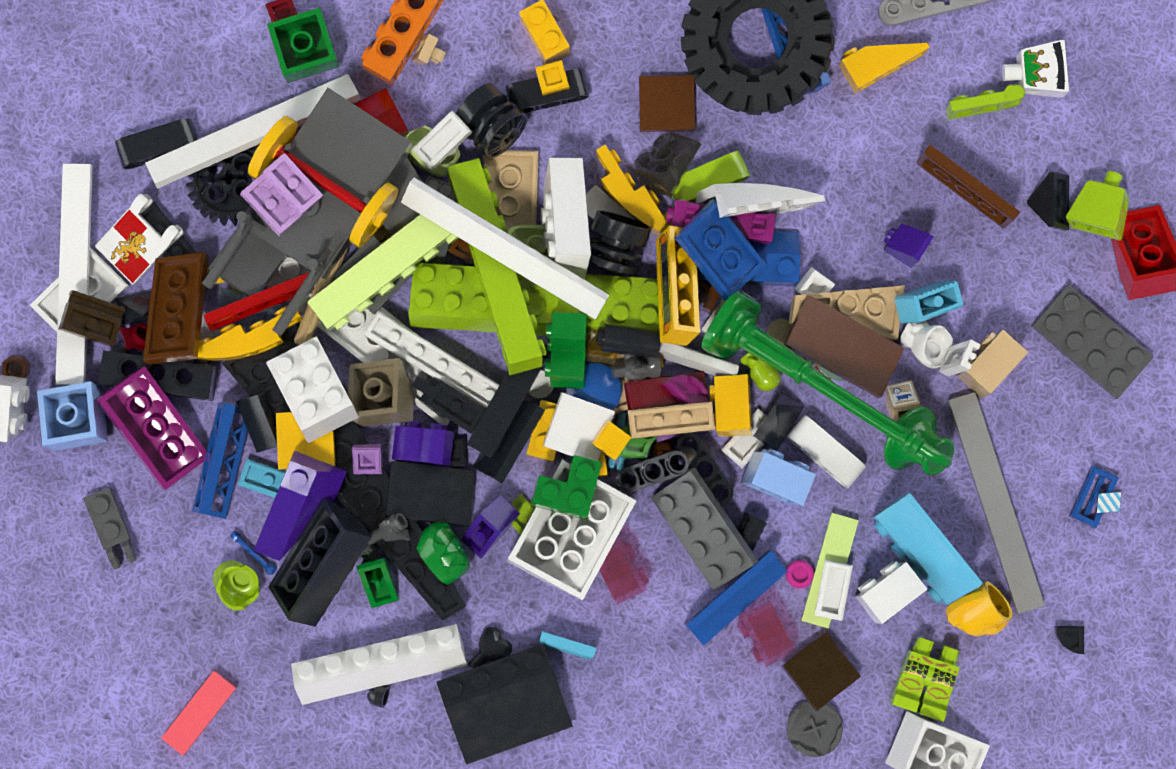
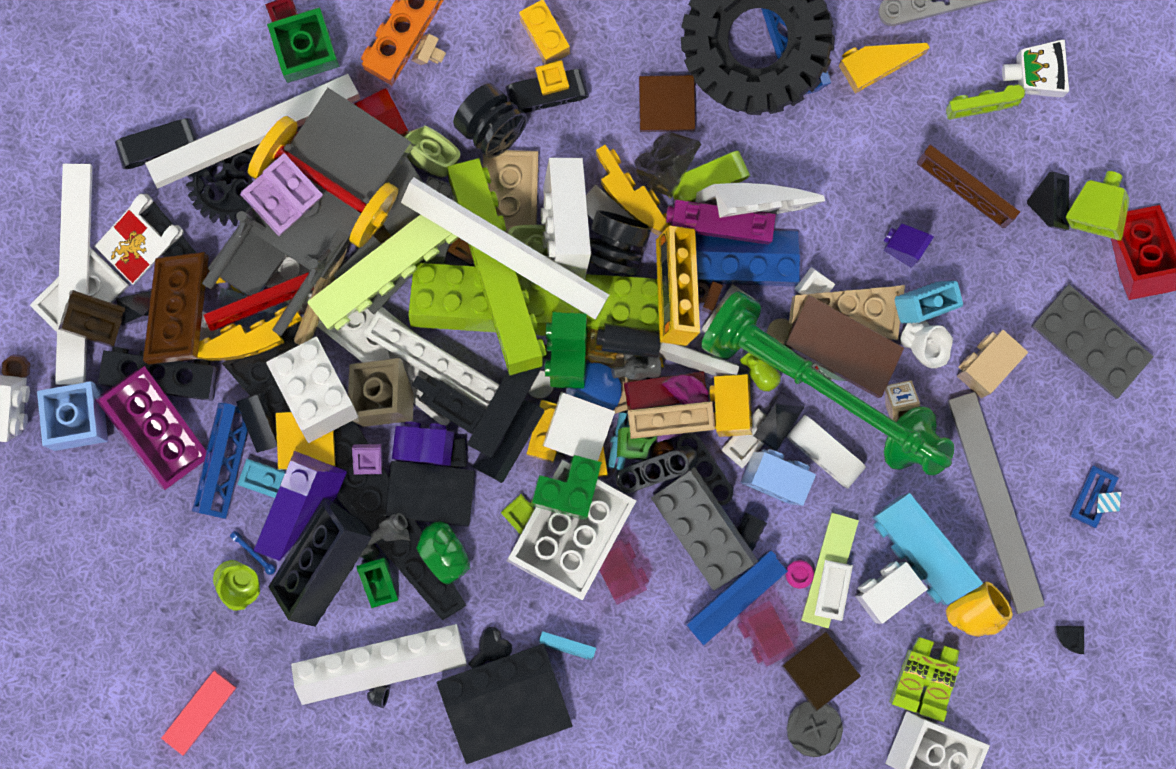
dark grey hinge [83,487,137,570] -> none
dark red animal [119,324,147,351] -> none
white tile [412,111,472,171] -> none
dark purple slope [461,495,520,559] -> none
yellow tile [591,420,631,461] -> none
blue tile [674,199,765,301] -> none
white tile [939,340,981,377] -> none

